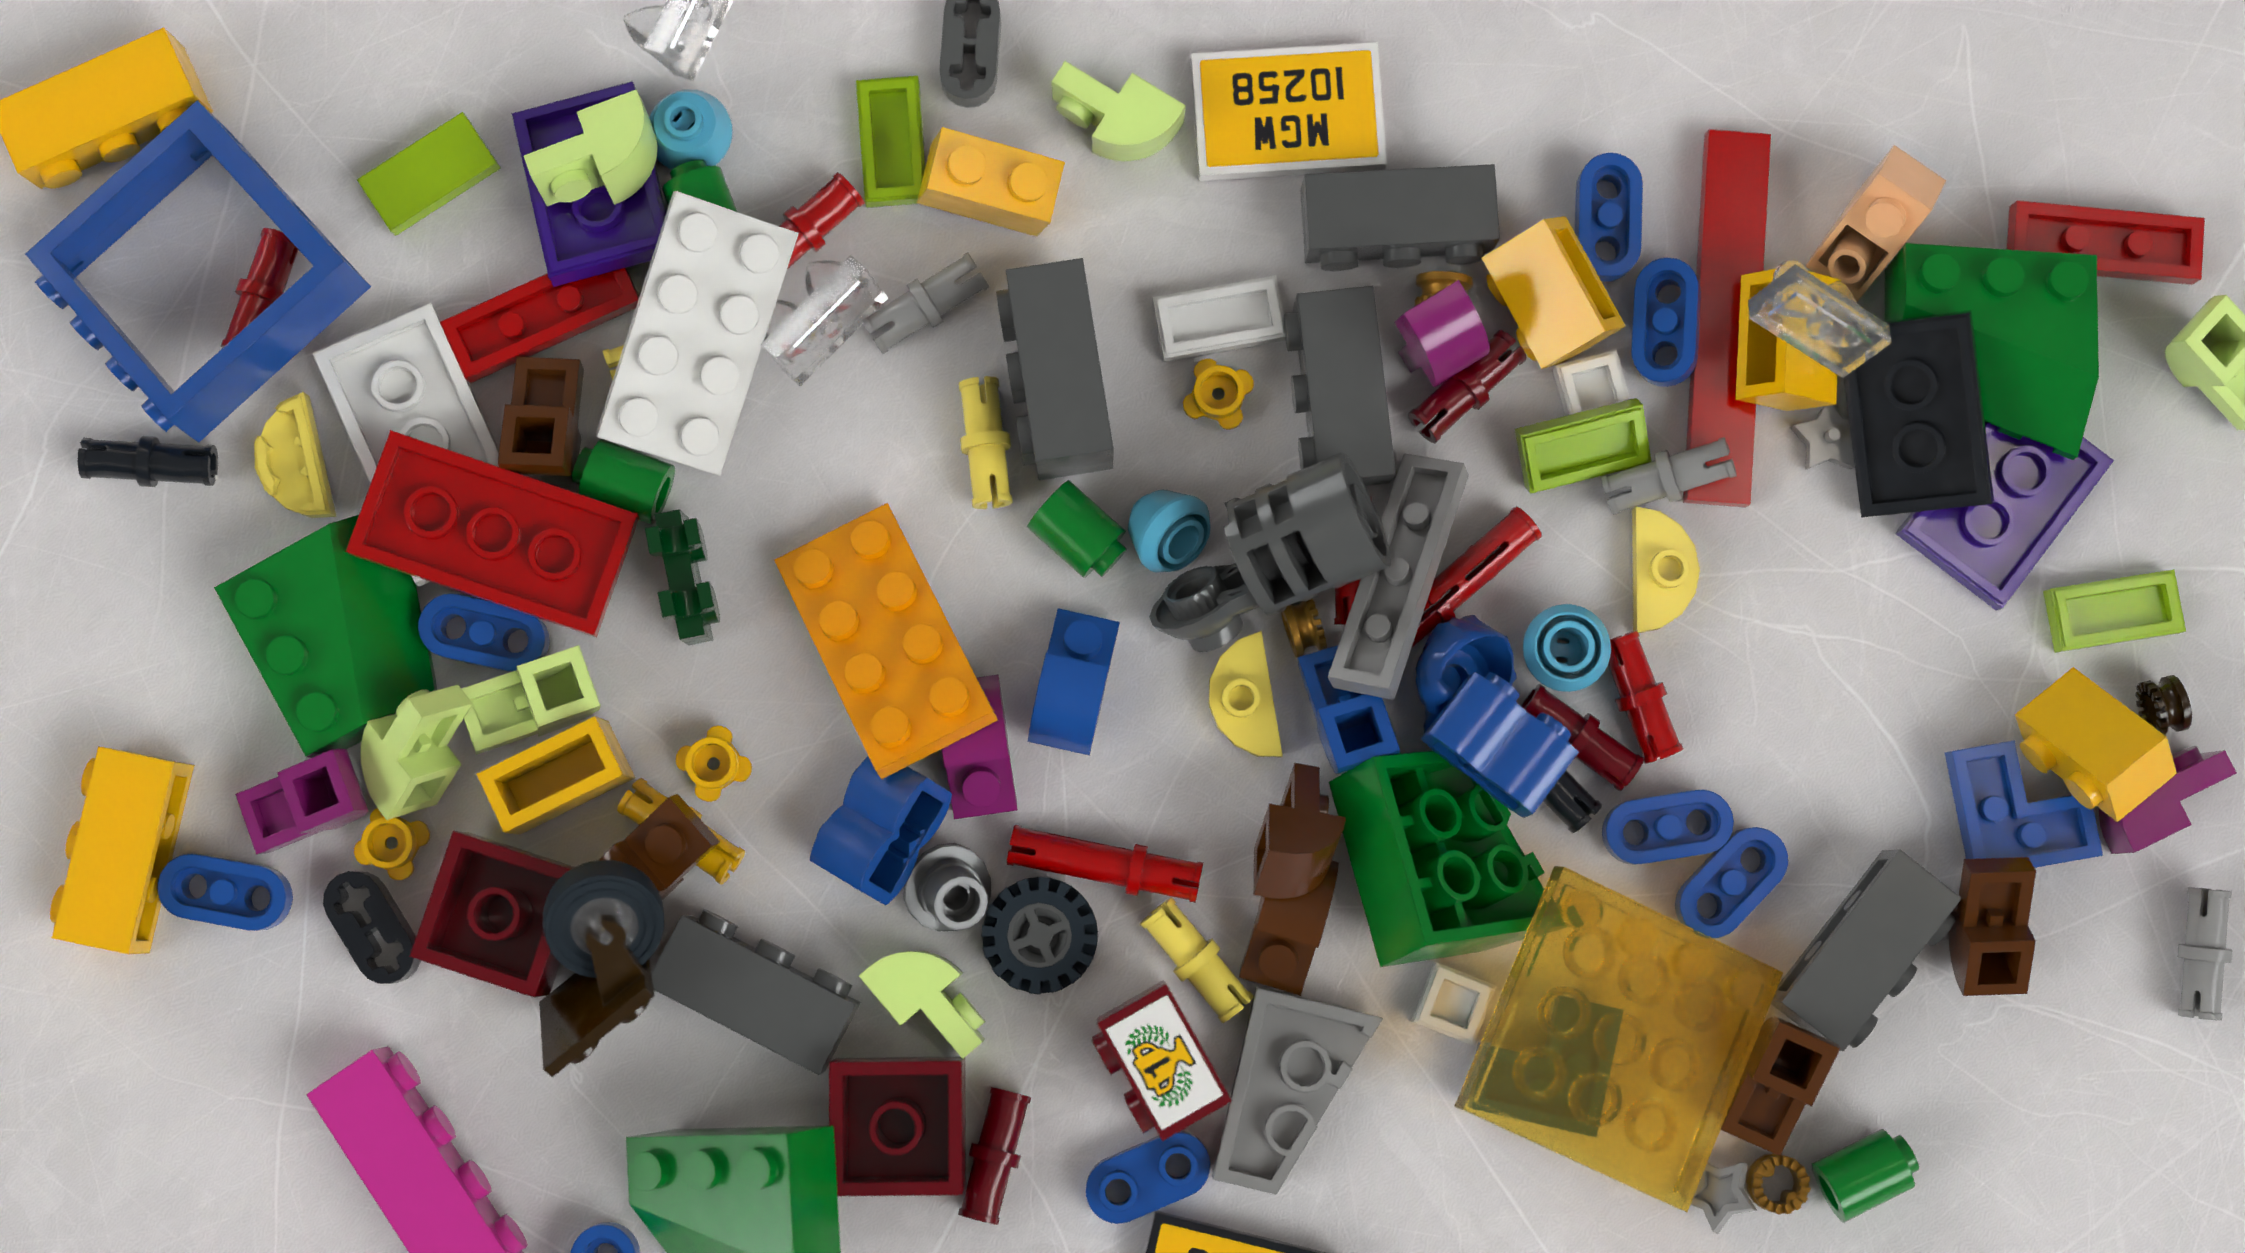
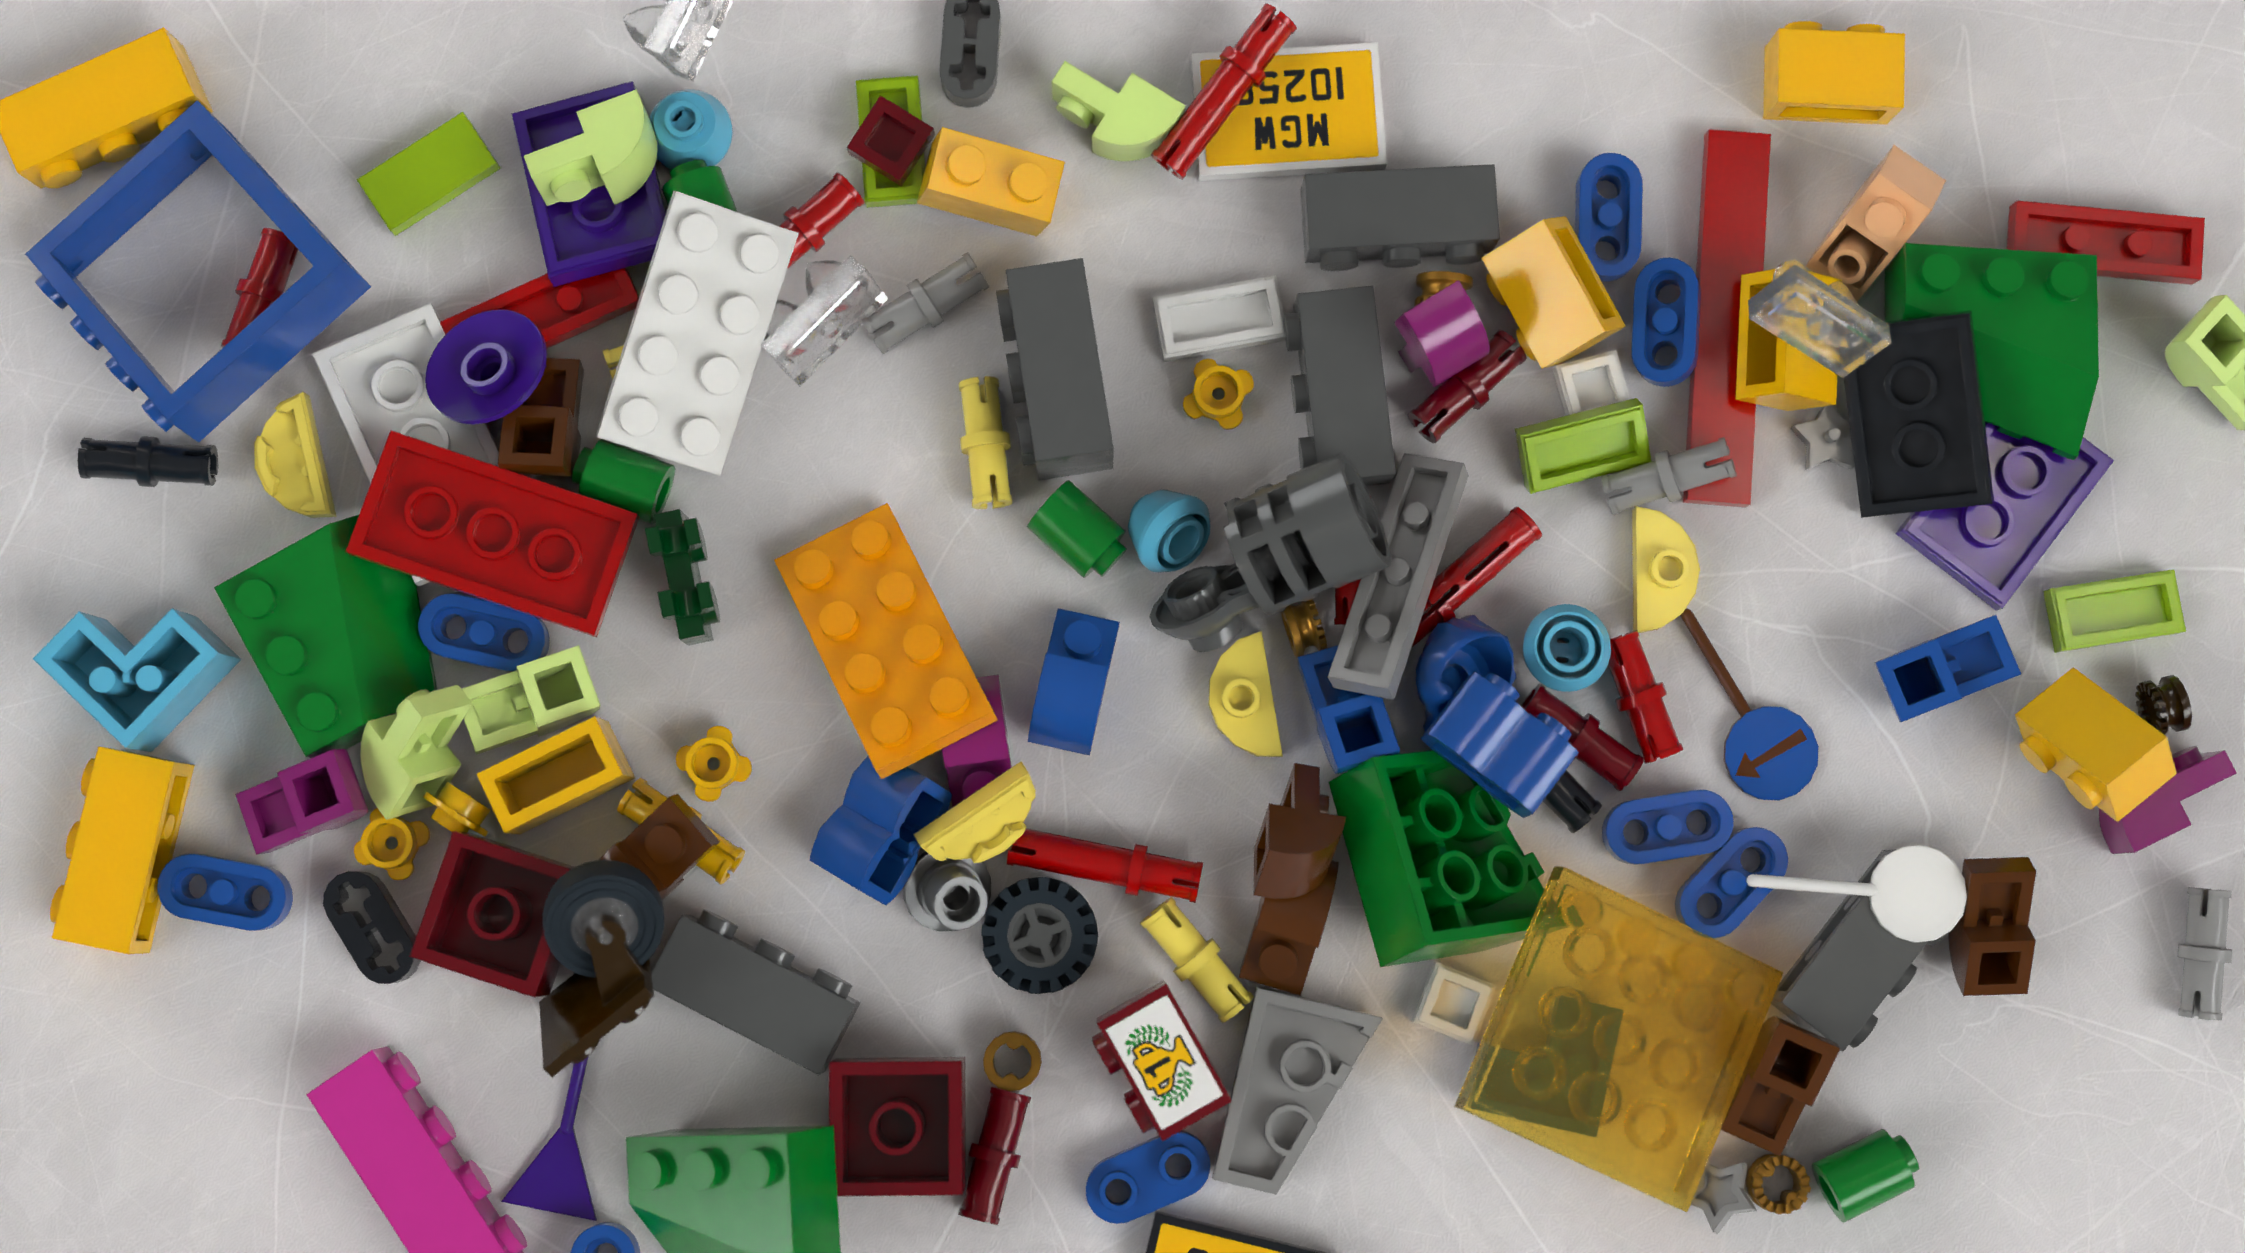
yellowish green brick [859,951,985,1059] -> none
blue plate [1944,740,2103,868] -> none
none -> medium azure brick [33,609,242,752]
none -> yellow plate [423,781,491,837]
none -> dark purple dish [425,310,547,424]
none -> dark purple piece [501,1056,597,1221]
none -> dark red tile [846,95,935,187]
none -> light yellow plate [913,762,1036,863]
none -> pearl gold bush [983,1031,1042,1091]
none -> red pin [1151,3,1297,180]
none -> blue piece [1681,609,1818,801]
none -> white piece [1746,845,1967,943]
none -> yellow piece [1763,21,1905,125]
none -> blue brick [1875,615,2021,722]

